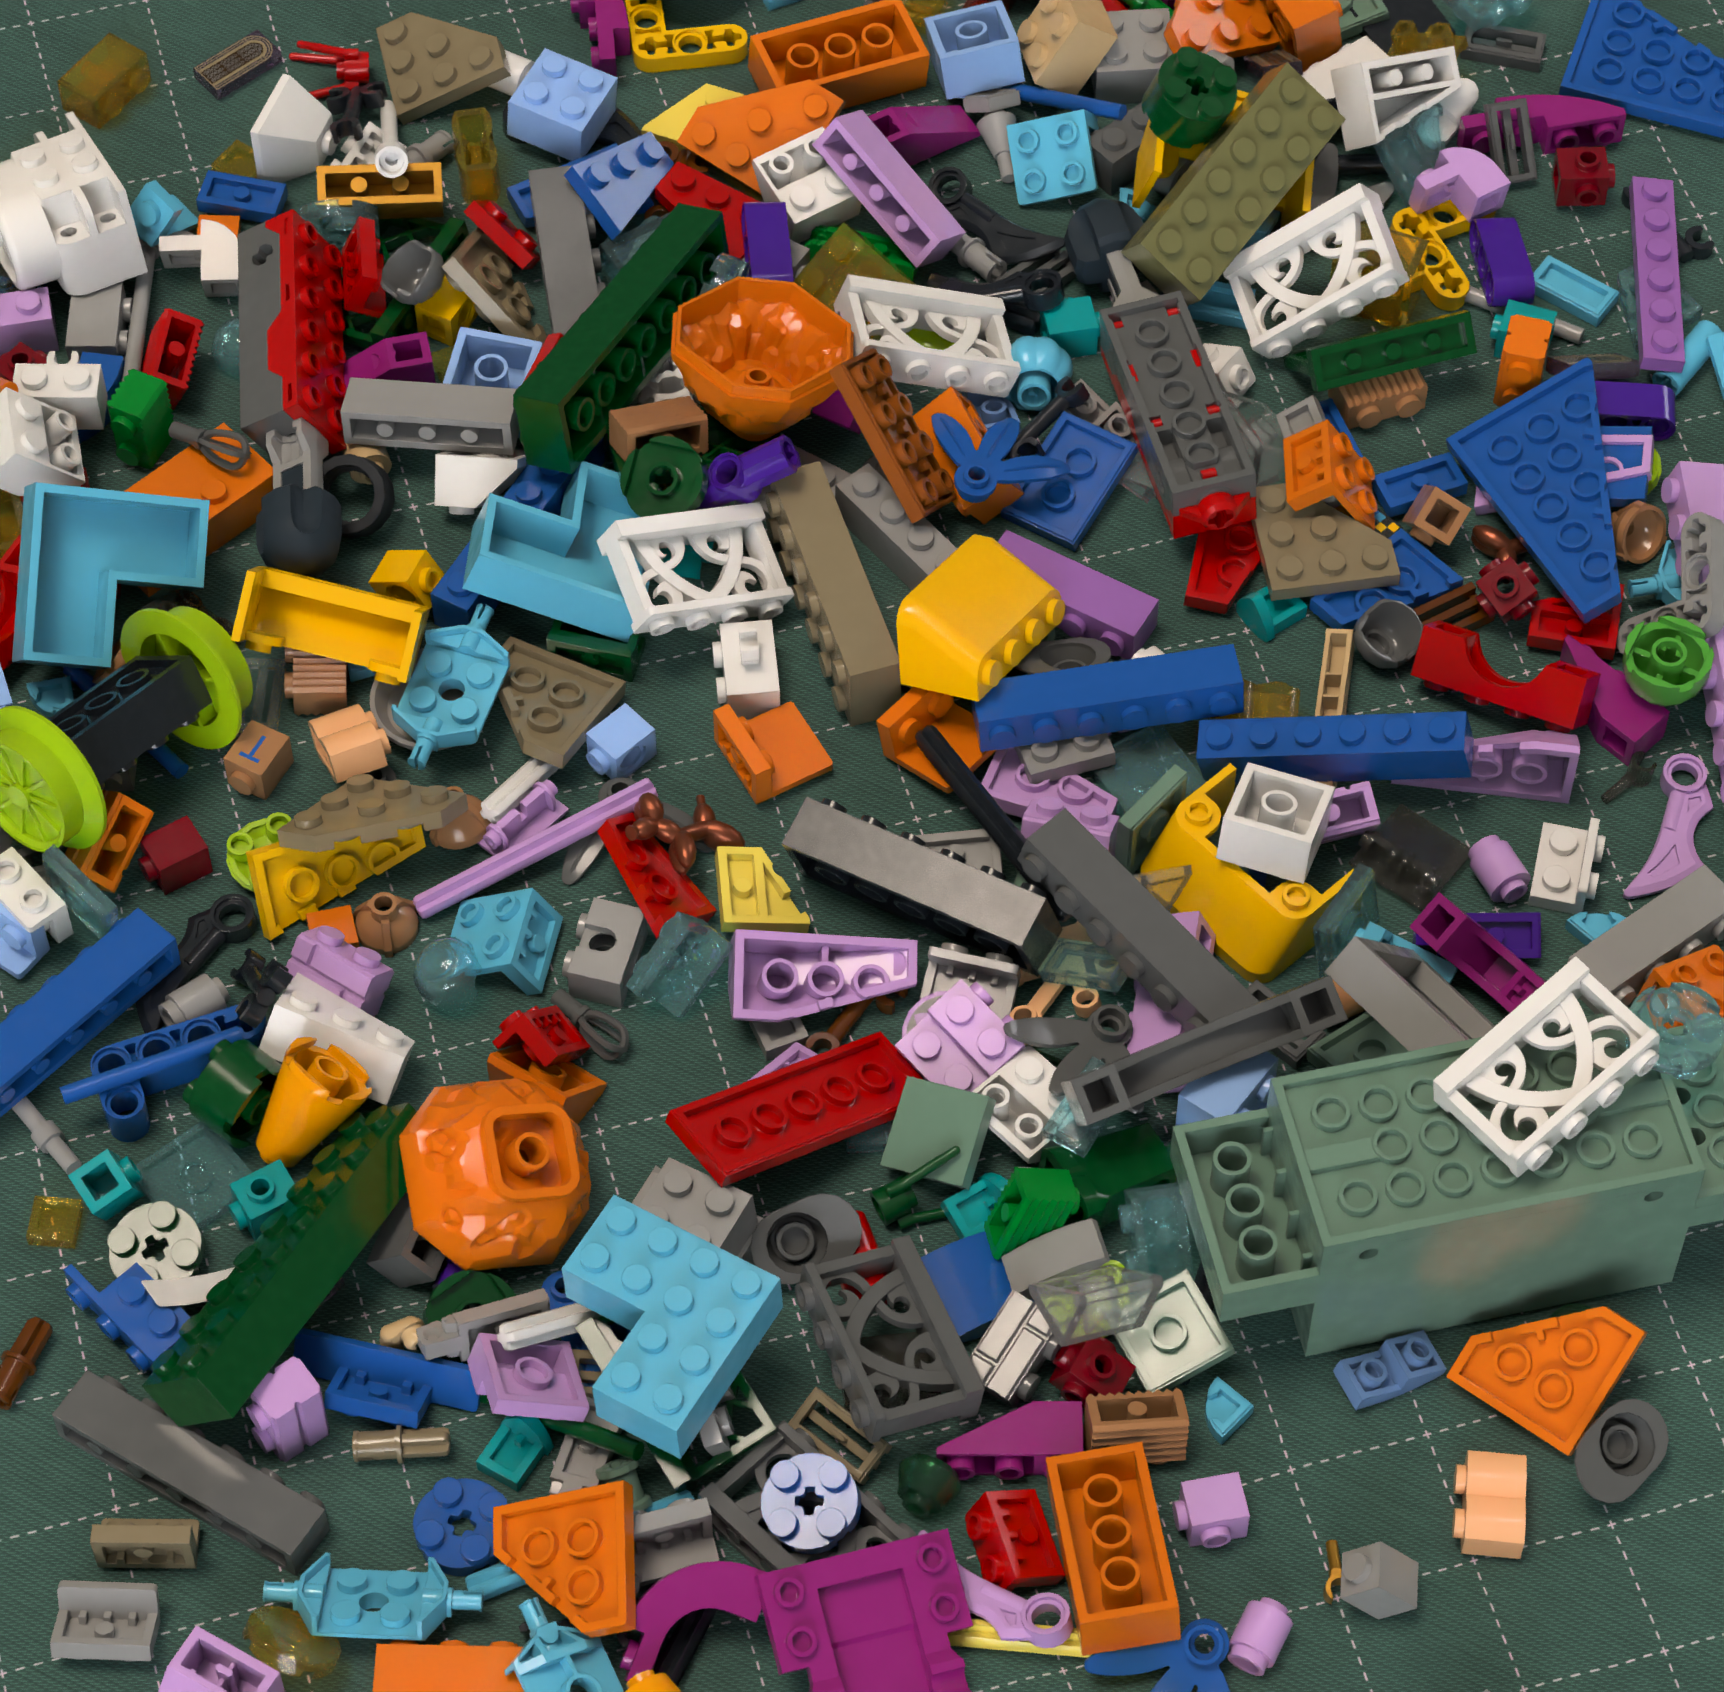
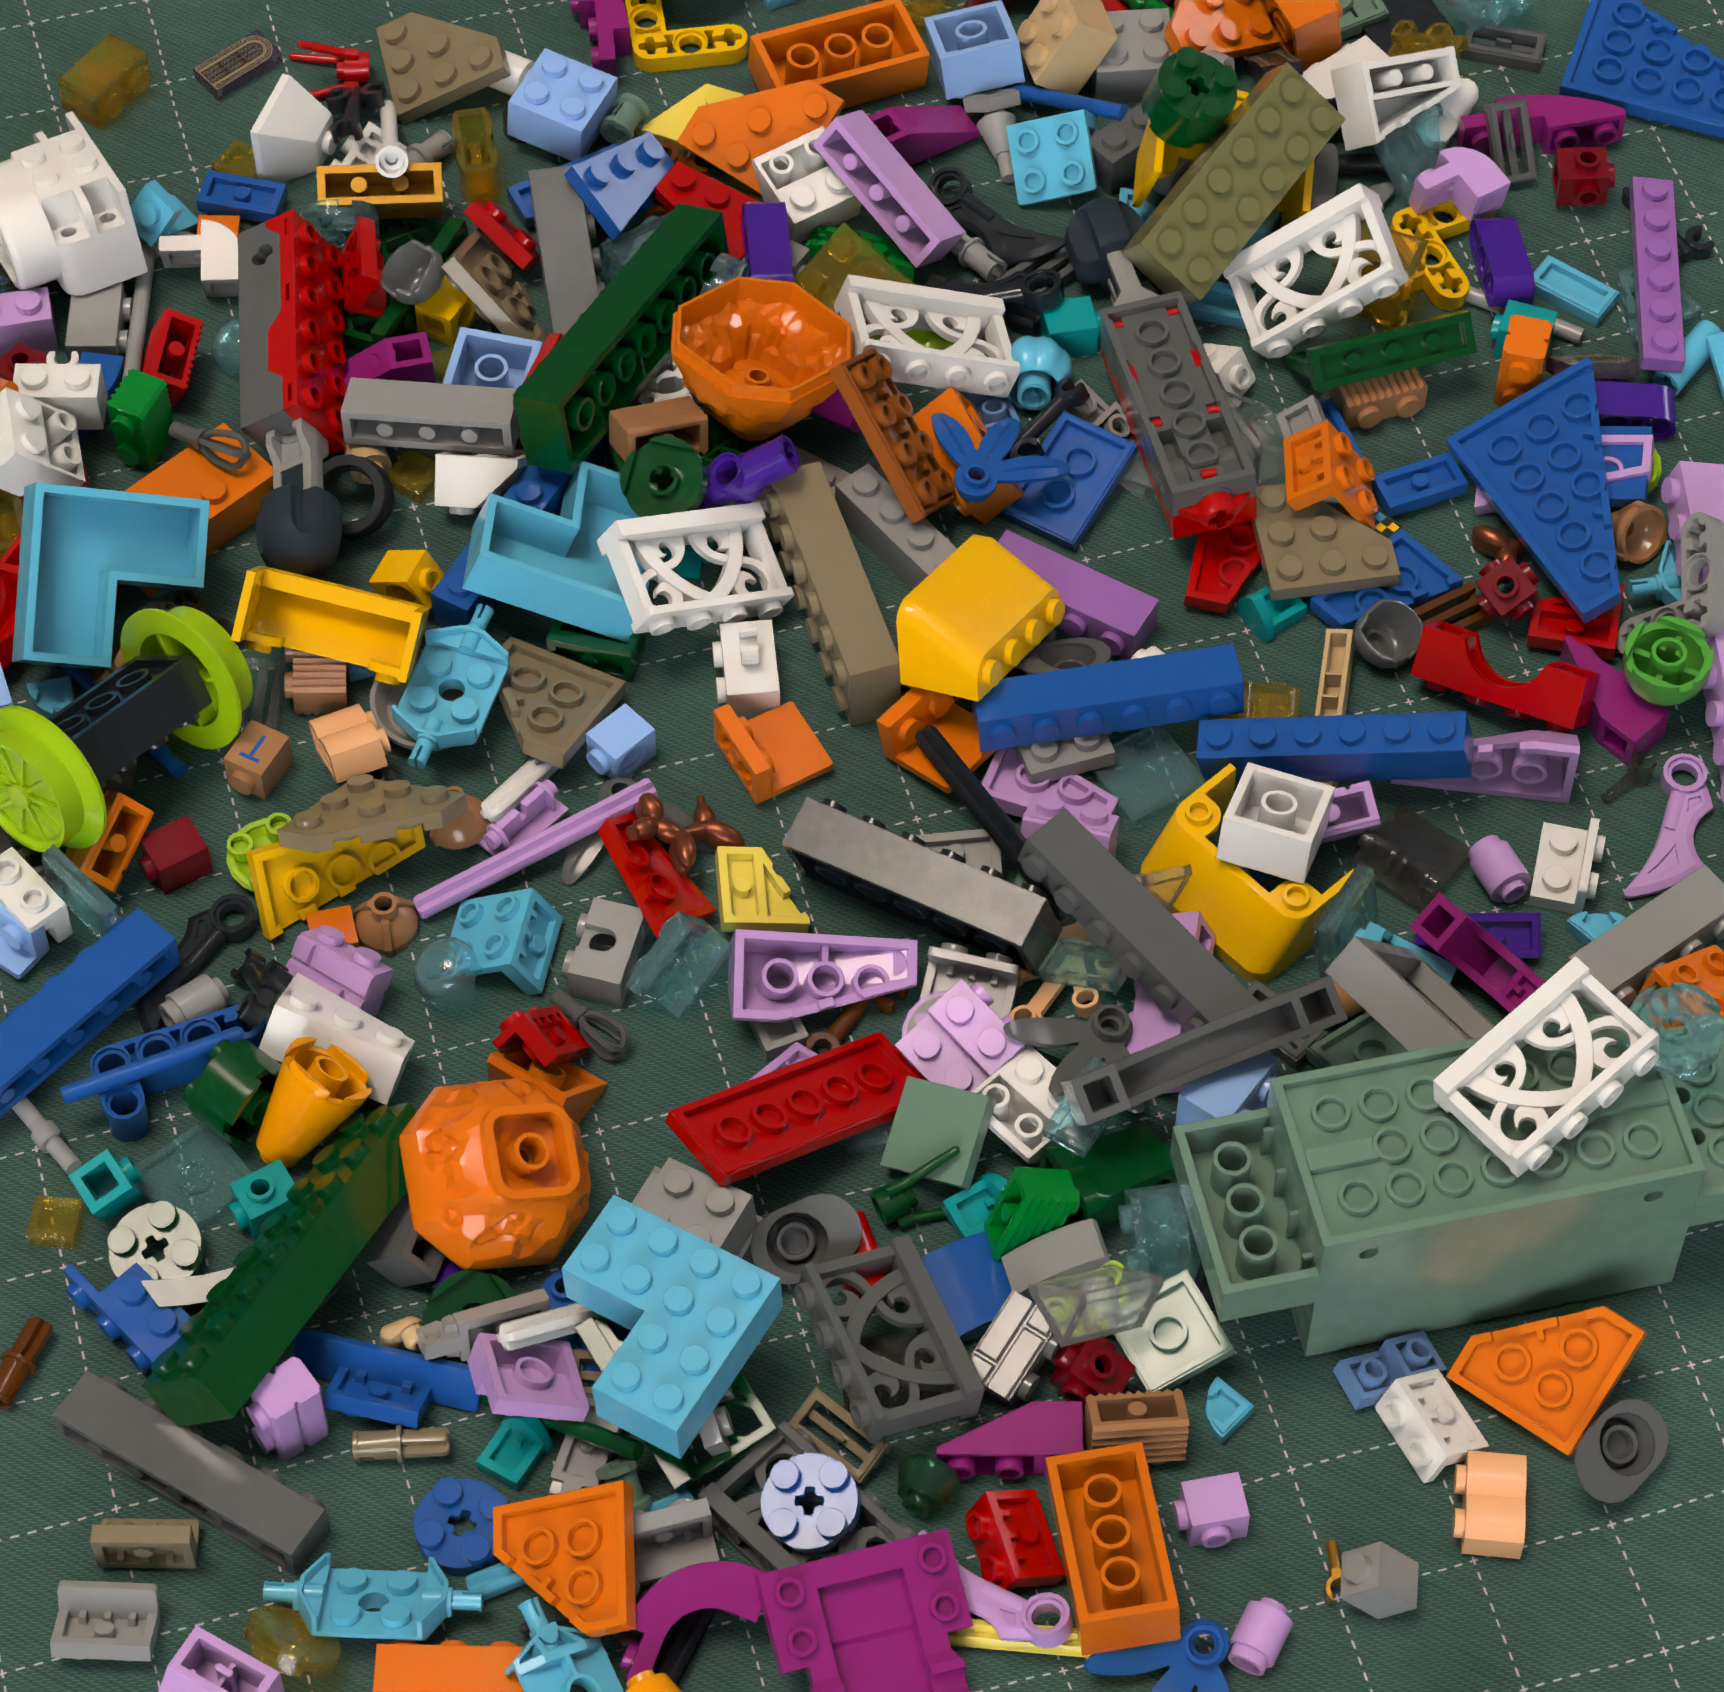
sand green tile [1115,764,1187,874] -> none
medium nougat brick [1402,485,1471,547] -> none
none -> clear yellow tile [387,449,435,504]
none -> sand green bush [599,93,650,145]
none -> white bracket [1375,1369,1489,1483]

